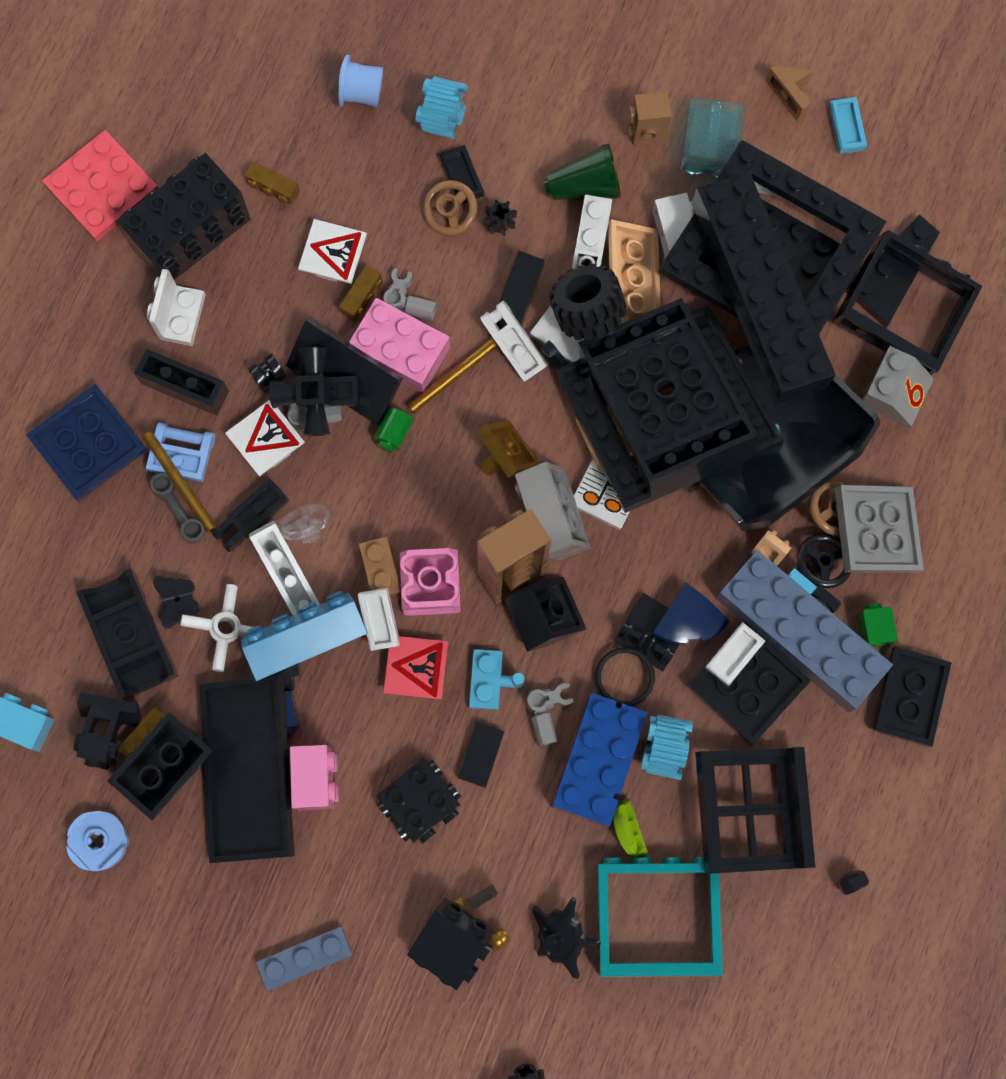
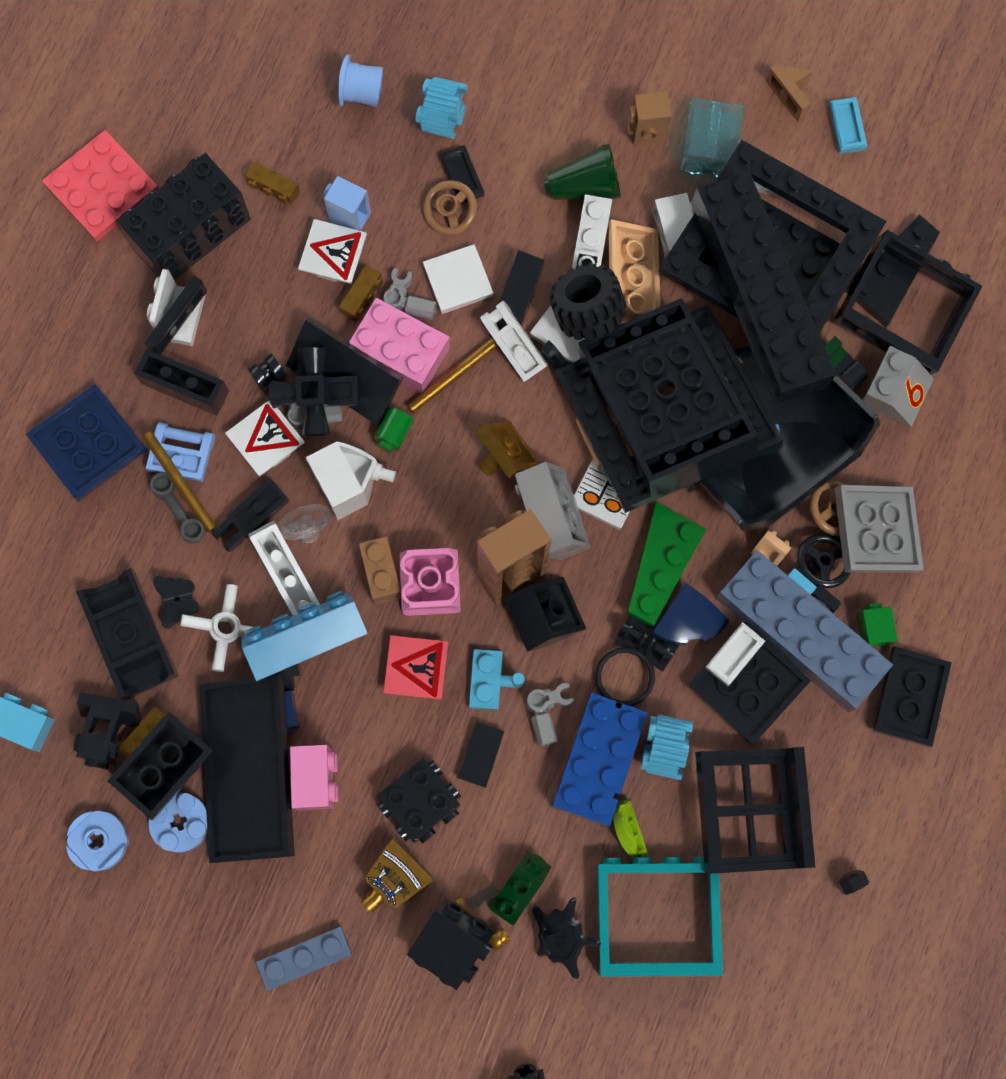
white tile [358,588,400,651] -> none
black gear [483,199,517,236] -> none
none -> black tile [144,276,207,355]
none -> light blue plate [149,792,207,853]
none -> white piece [306,442,396,520]
none -> light blue brick [323,176,371,231]
none -> pearl gold torso [361,839,434,913]
none -> white tile [423,244,493,314]
none -> dark green bracket [490,850,552,925]
none -> green wing [627,502,706,628]
none -> black leg [824,336,868,391]

